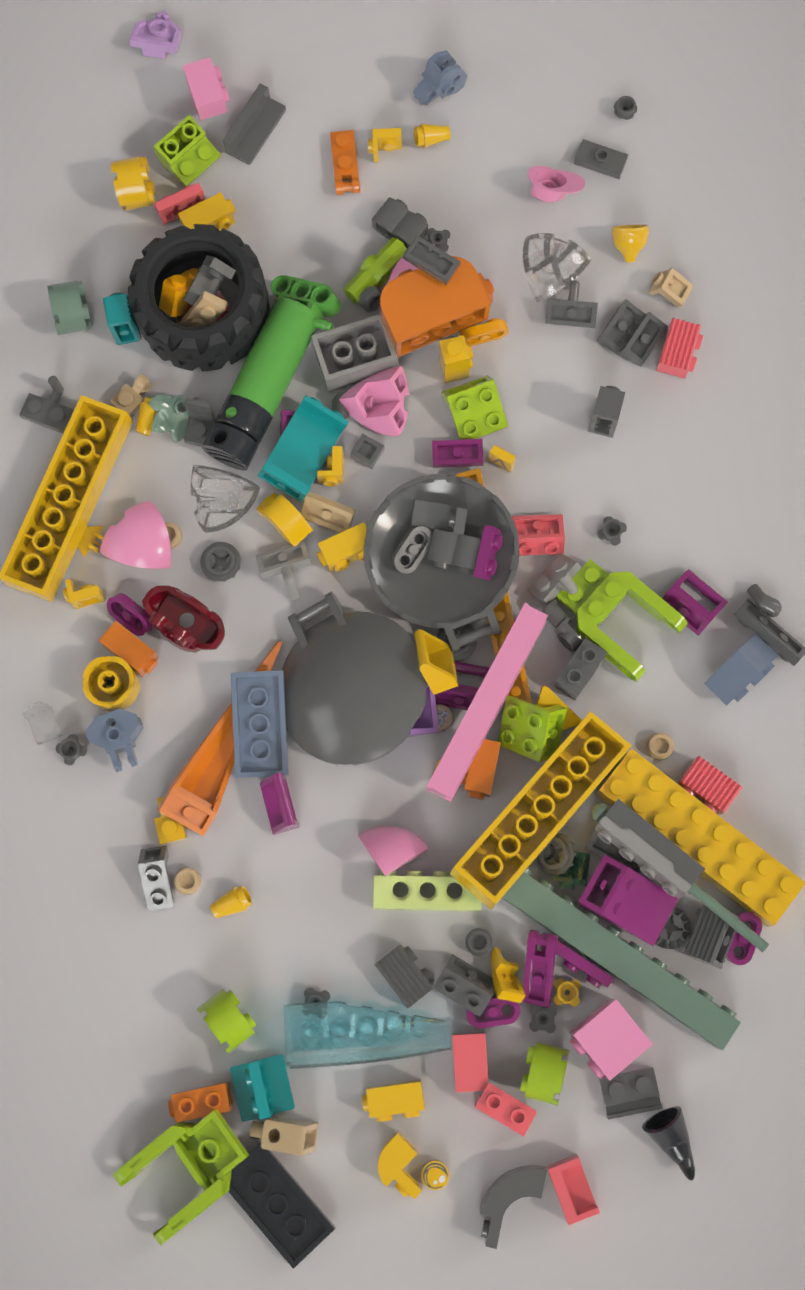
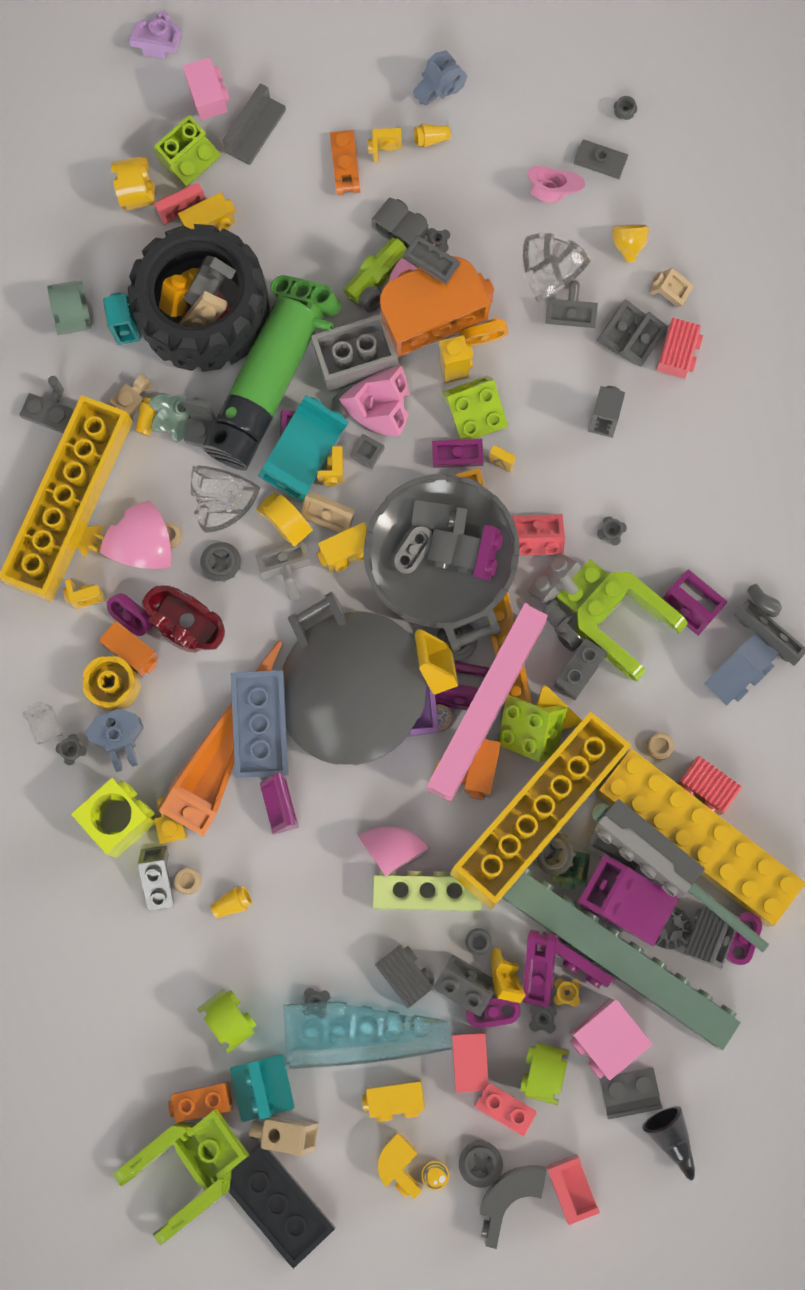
none -> neon yellow brick [71,778,155,858]
none -> dark grey gear [459,1141,503,1188]

